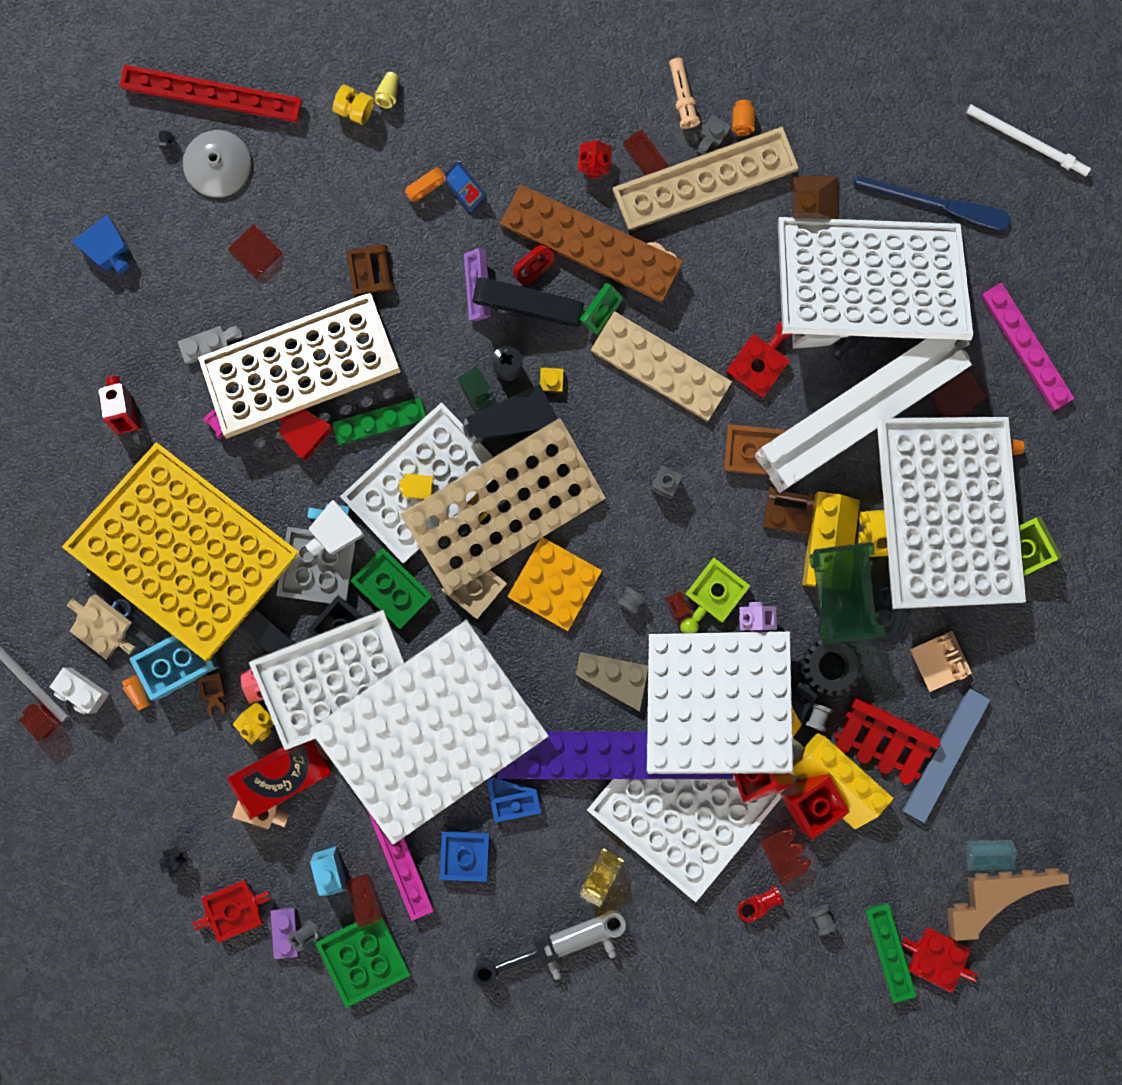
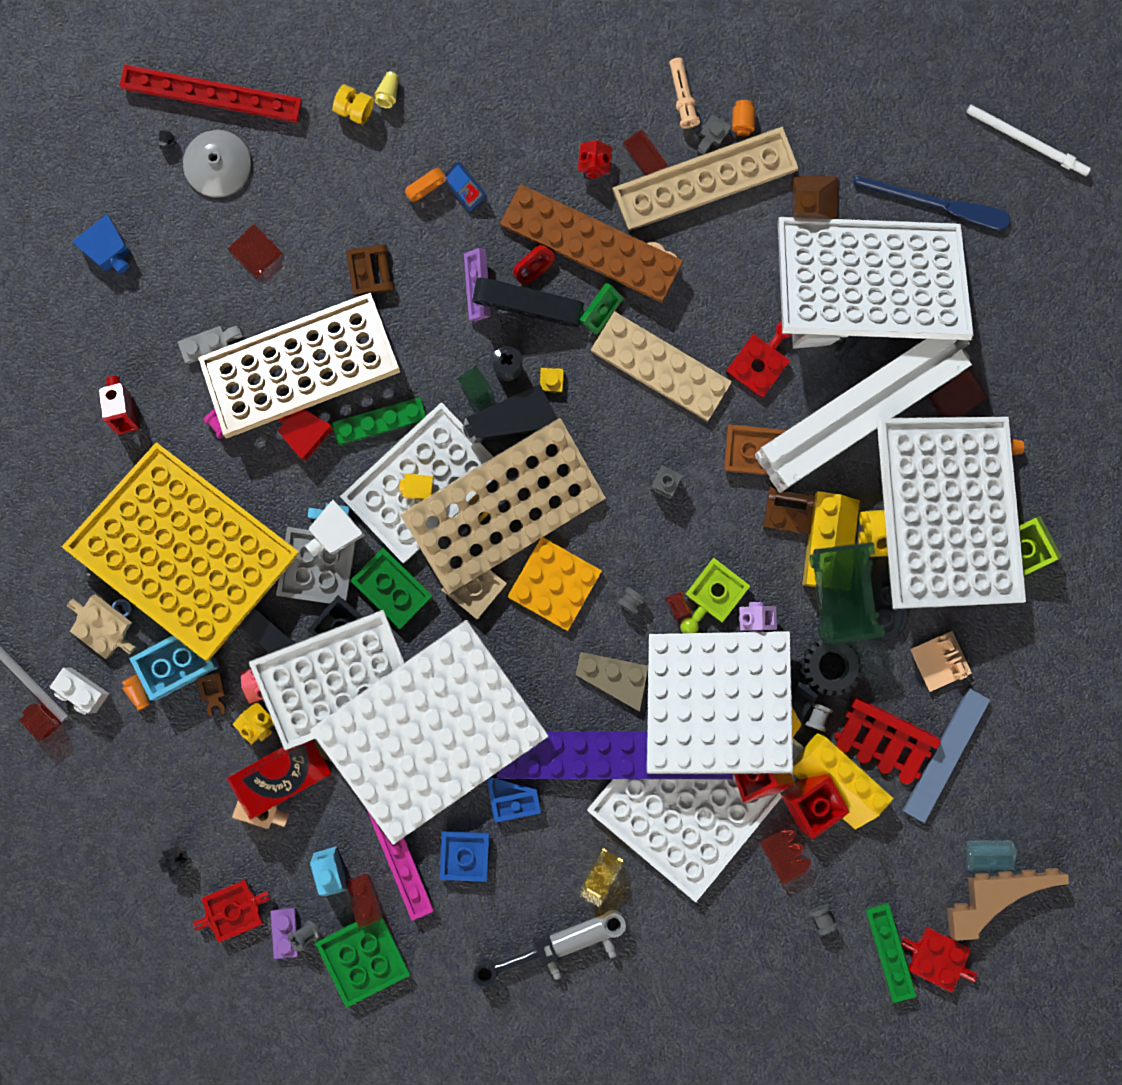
red connector [737,885,785,922] -> none
dark pink plate [980,283,1074,411] -> none

